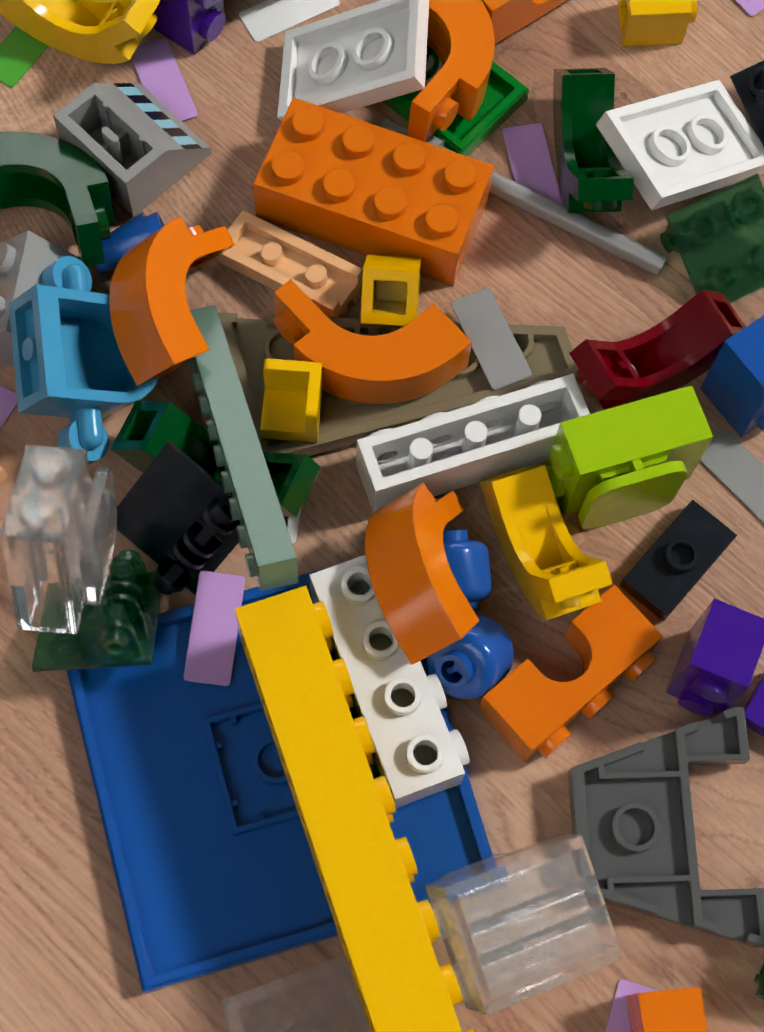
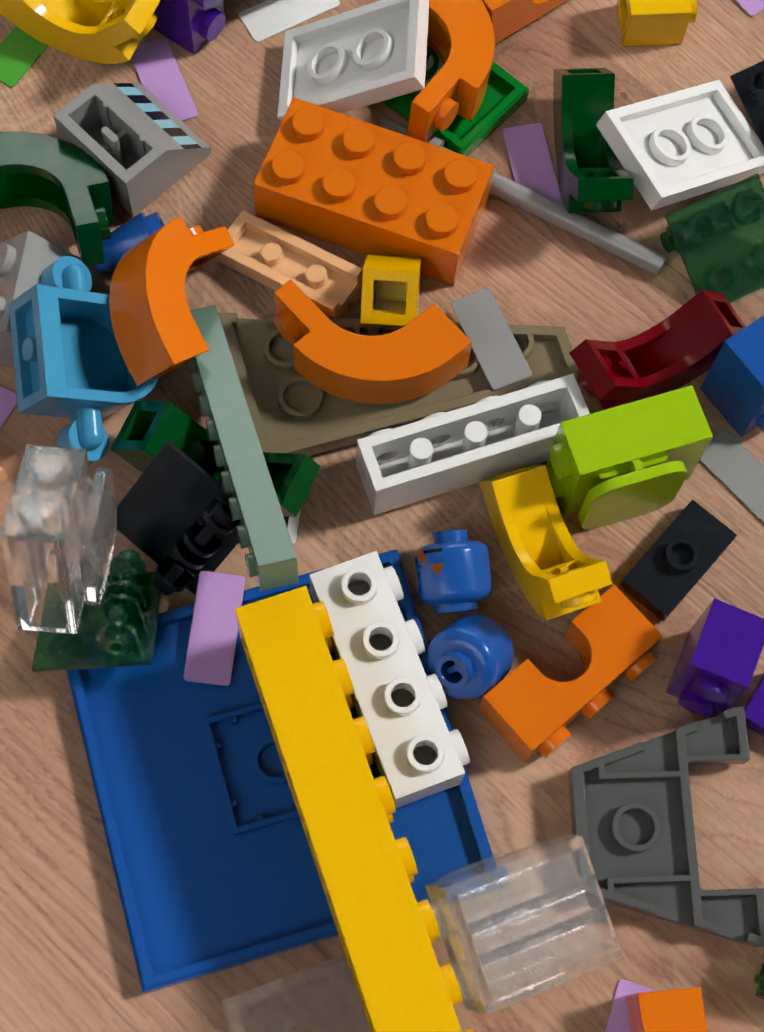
yellow panel [260,358,322,443] -> none
orange arch [365,482,480,665] -> none

